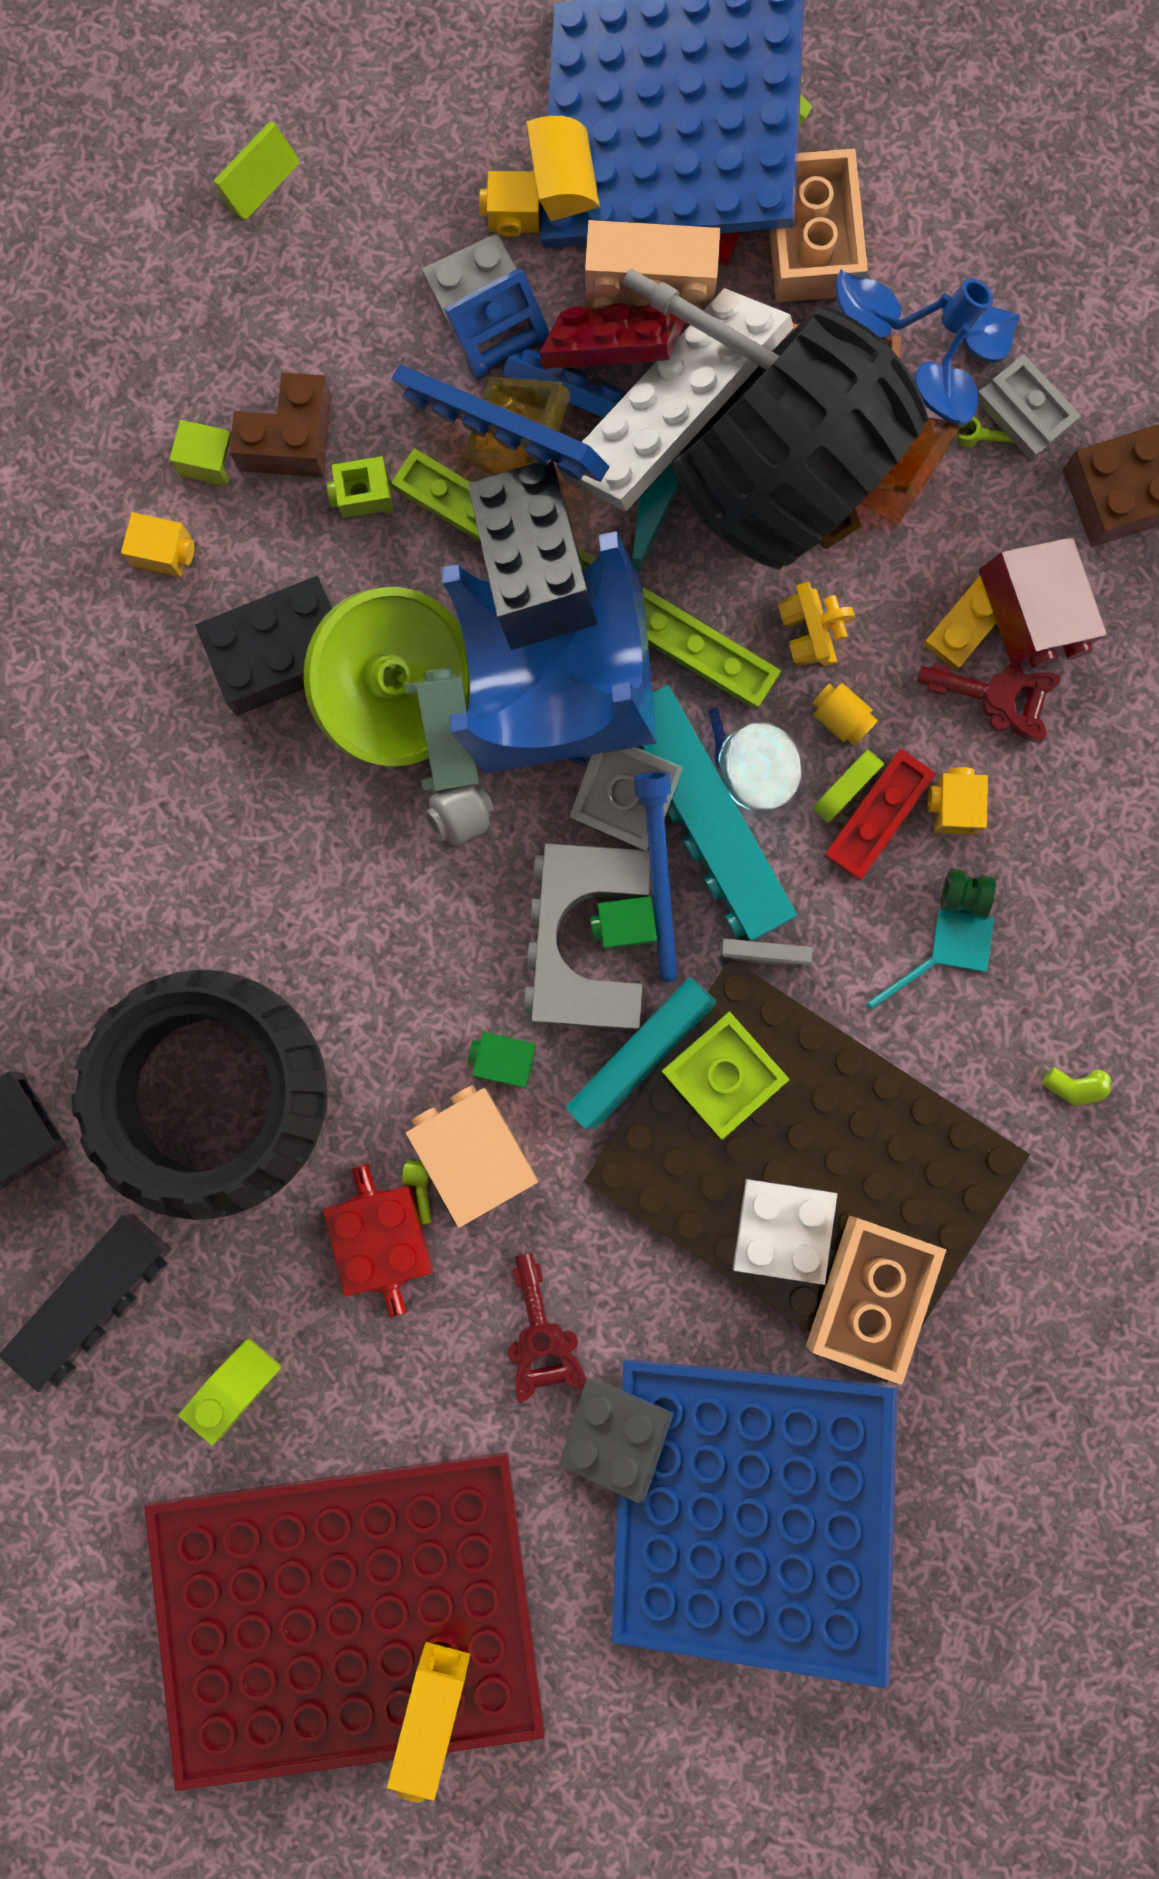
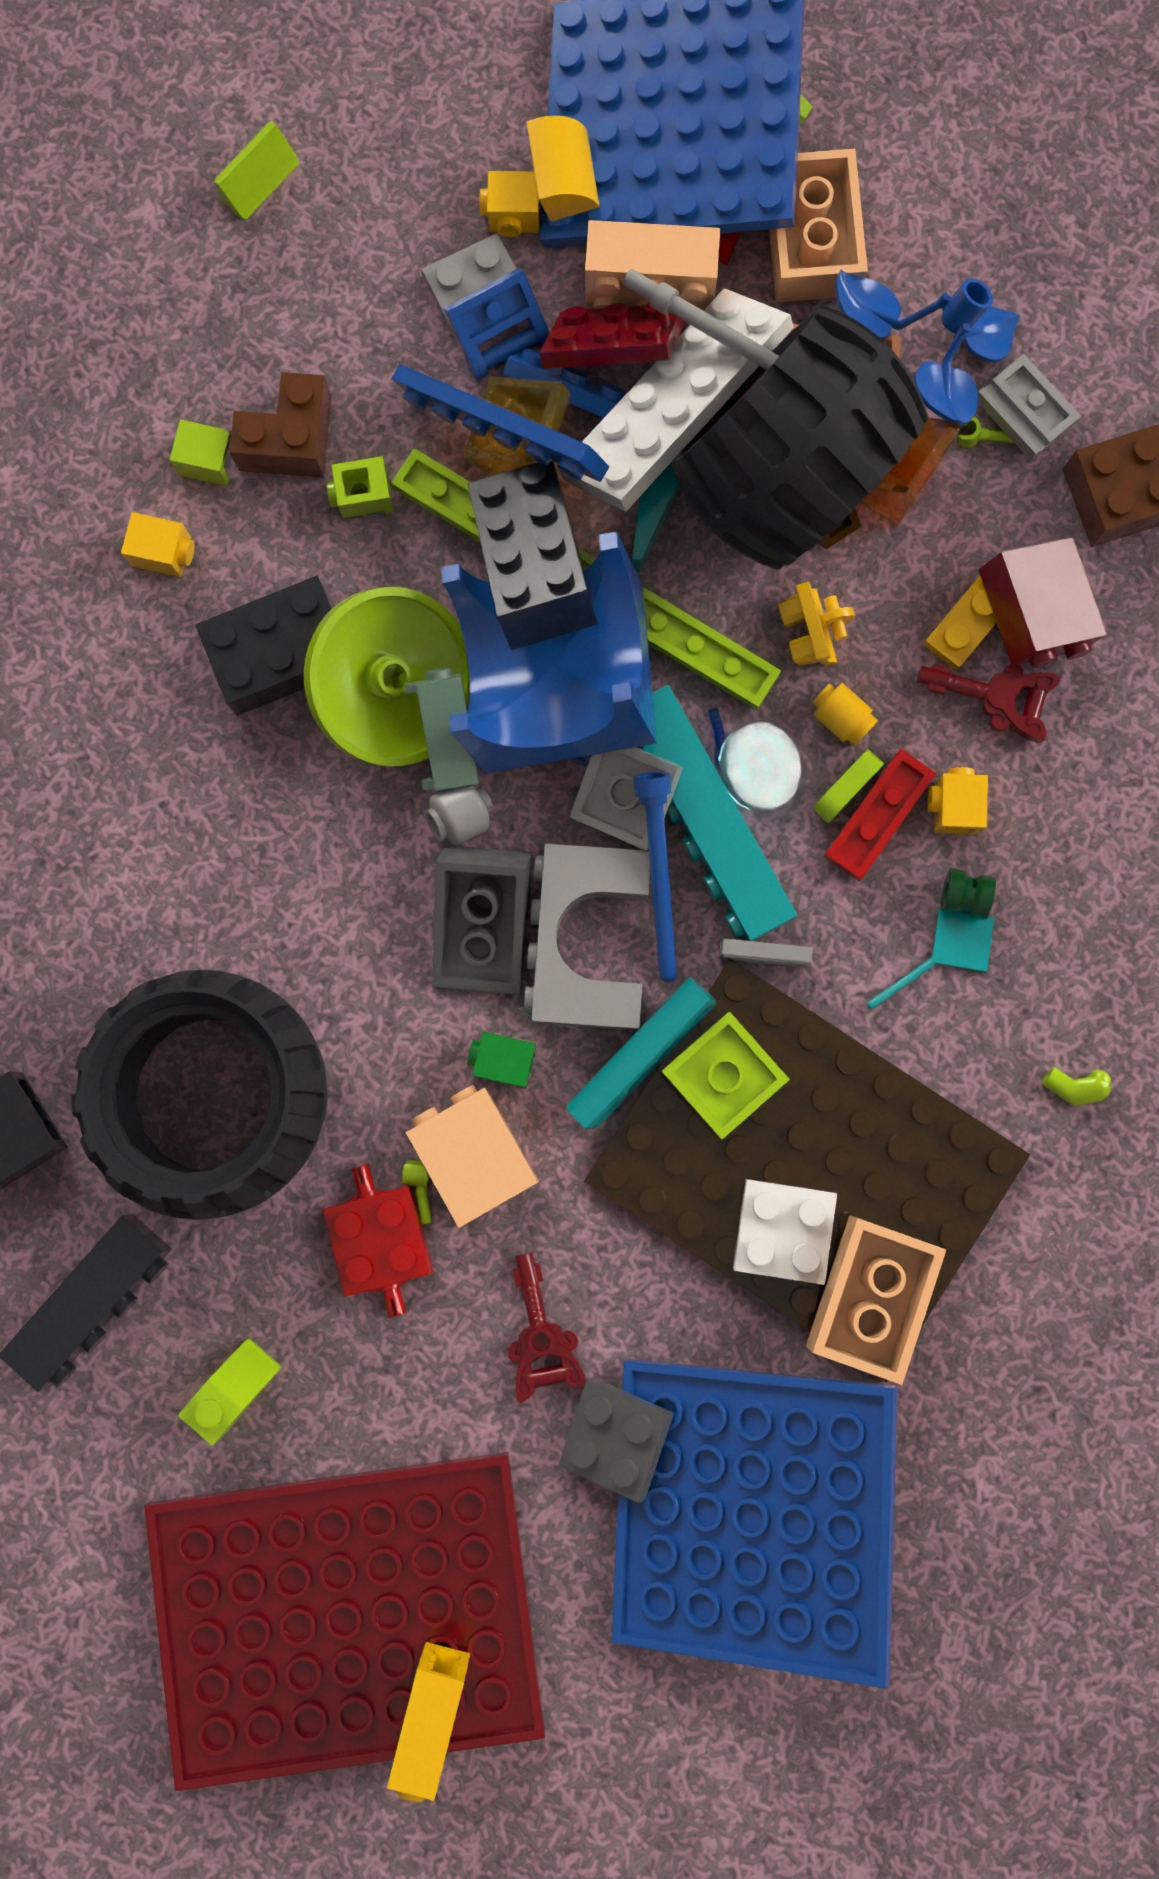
green brick [590,896,657,952] -> none
none -> dark grey slope [432,845,532,994]

